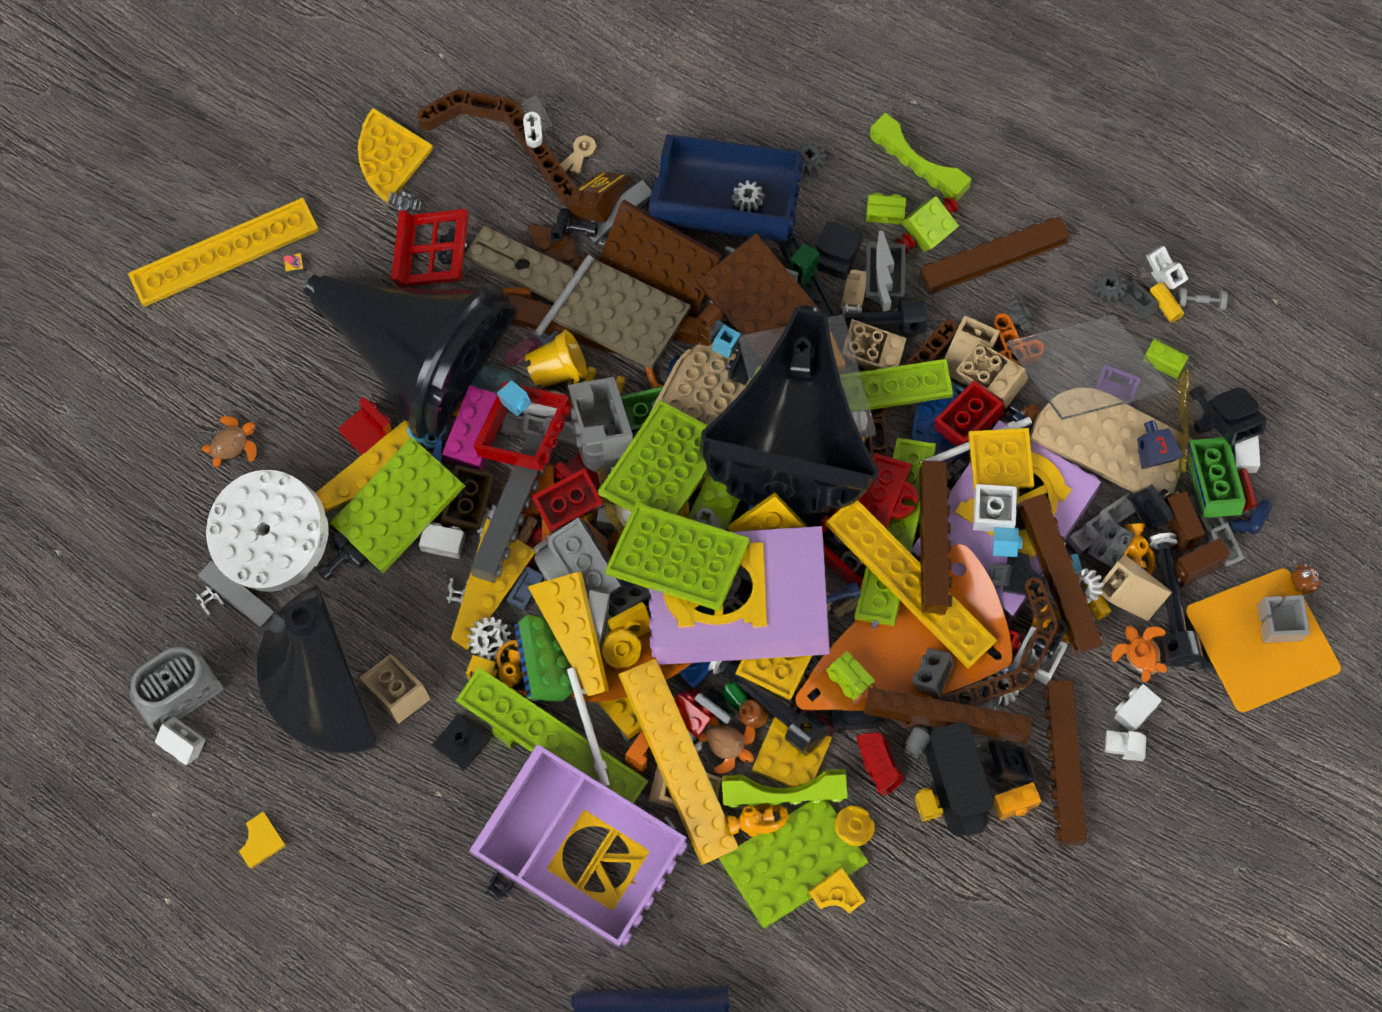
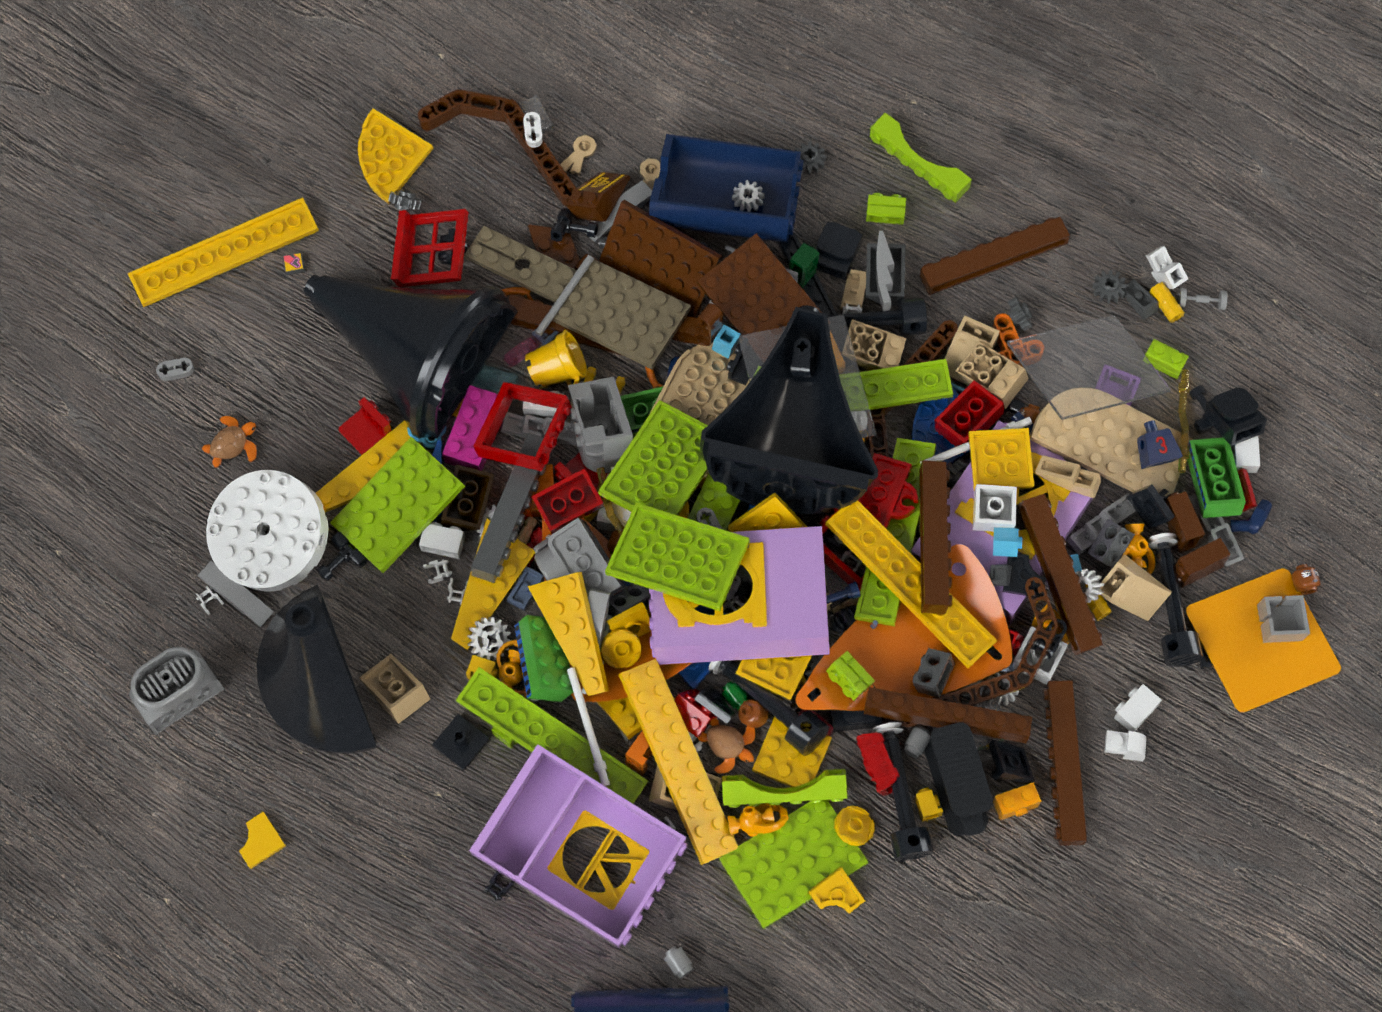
white brick [154,717,206,765] -> none
medium azure brick [497,380,532,416] -> none
lime brick [895,196,959,254] -> none
orange animal [1111,625,1168,683] -> none
none -> light grey beam [156,358,194,381]
none -> white piece [423,559,452,584]
none -> tan piece [640,159,660,190]
none -> light grey brick [664,946,694,979]
none -> black gear [831,605,857,635]
none -> black piece [872,722,933,861]
none -> tan slope [1035,455,1101,498]

